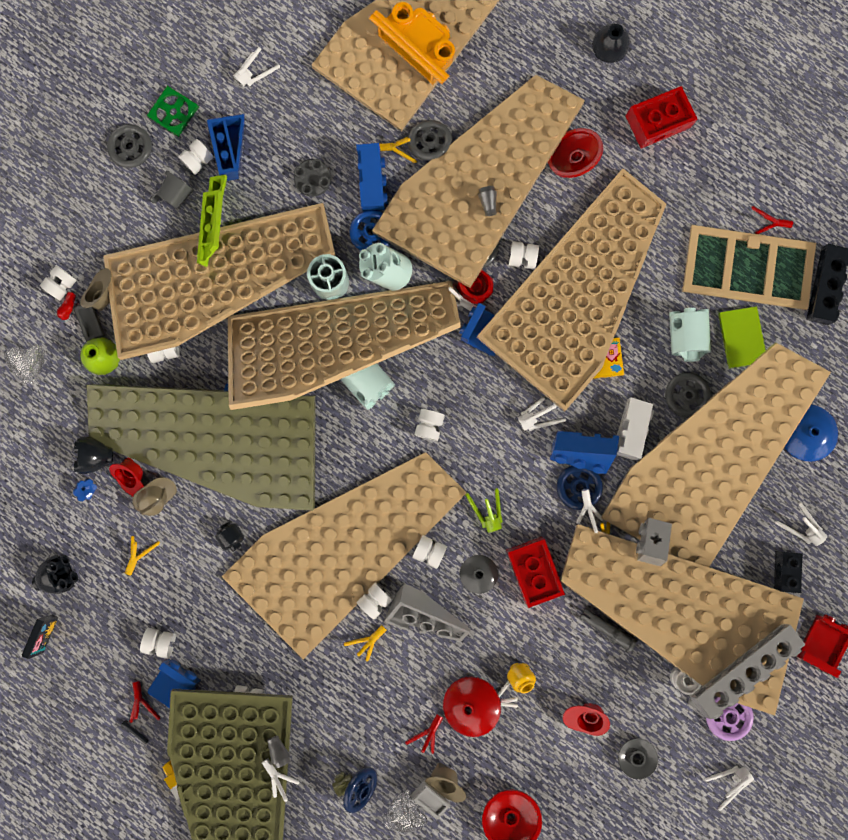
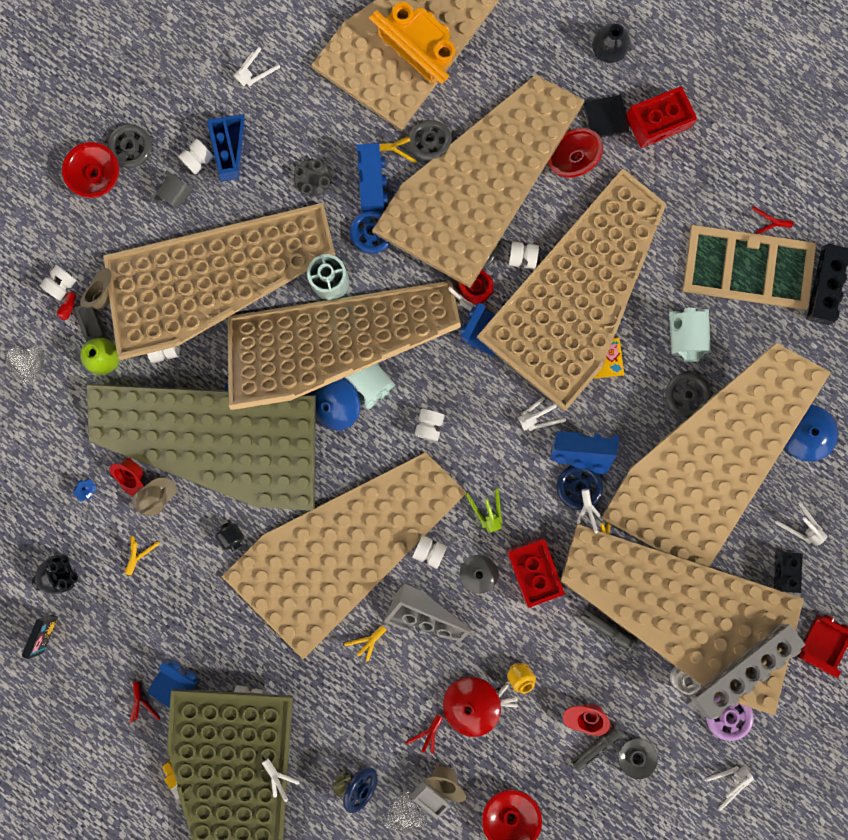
black piece [74,436,113,474] -> none
black piece [121,720,149,745] -> none
white wheel [140,628,176,659] -> none
green piece [147,85,199,137] -> none
lime wedge [197,175,227,267] -> none
flat silver cone [267,735,291,769] -> none
white wheel [356,582,393,620] -> none
light aqua cylinder [359,243,412,291] -> none
flat silver cone [478,186,497,216] -> none
white wedge [617,398,654,460] -> none
light grey brick [636,518,672,566] -> none
lime tile [718,306,766,369] -> none
none -> red dish [62,142,120,198]
none -> blue dish [309,378,361,431]
none -> dark grey pin [571,723,626,772]
none -> black tile [584,95,629,138]

